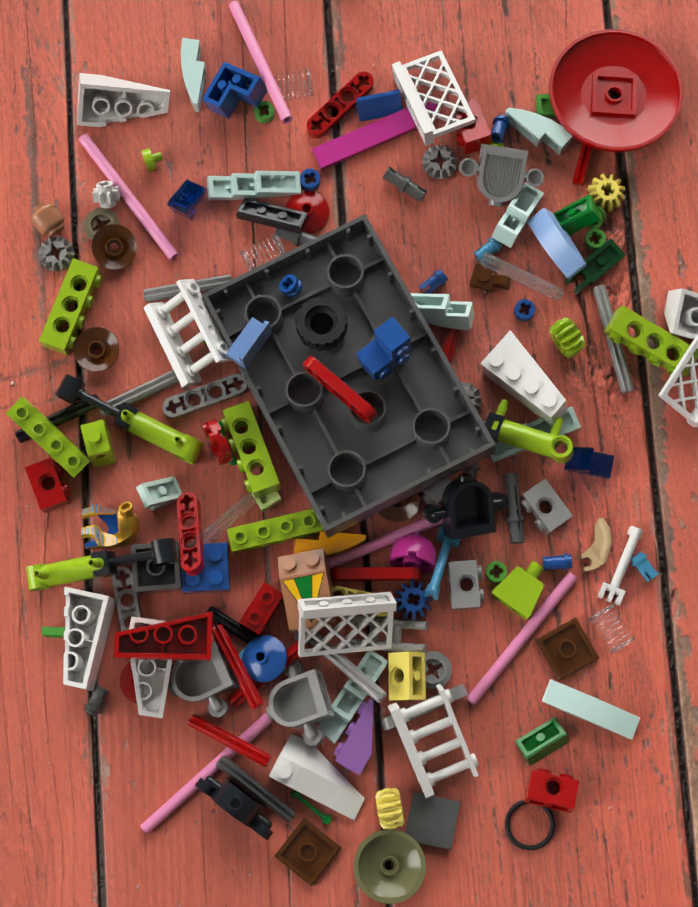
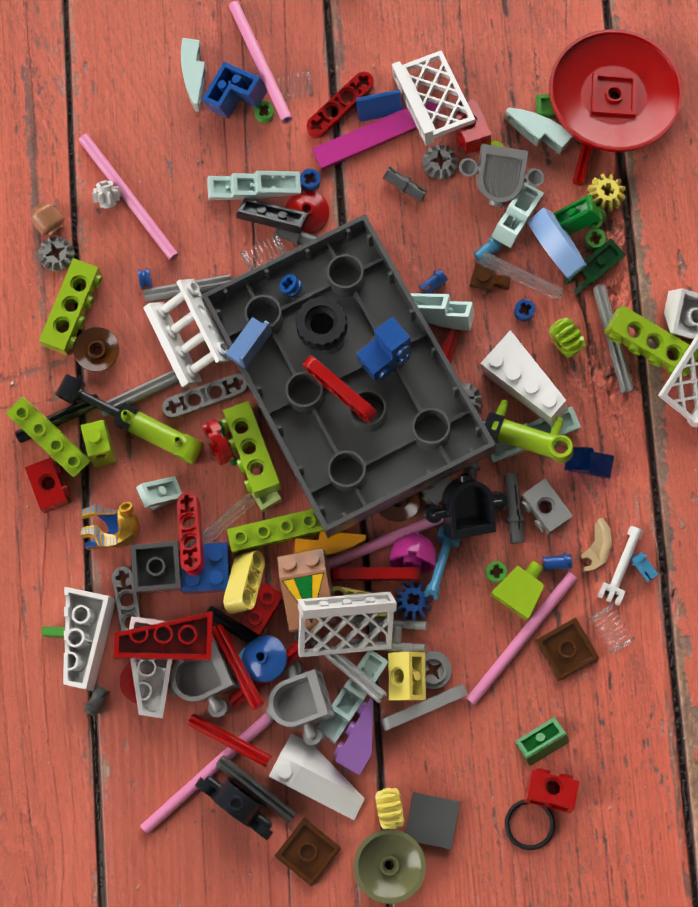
piece [26,538,178,591] -> none
white wedge [77,73,170,127] -> none
dark tan gear [84,208,120,240] -> none
reddish brown dish [92,224,137,270] -> none
lime tile [141,148,163,172] -> none
clear blue slope [167,180,207,220] -> none
green hinge [290,790,331,824] -> none
white fence [388,684,479,798] -> none
light grey brick [447,560,484,611] -> none
blue pin [491,115,510,143] -> none
light aqua slope [542,679,640,740] -> none
none -> blue bush [138,267,153,289]
none -> light yellow beam [223,550,265,614]

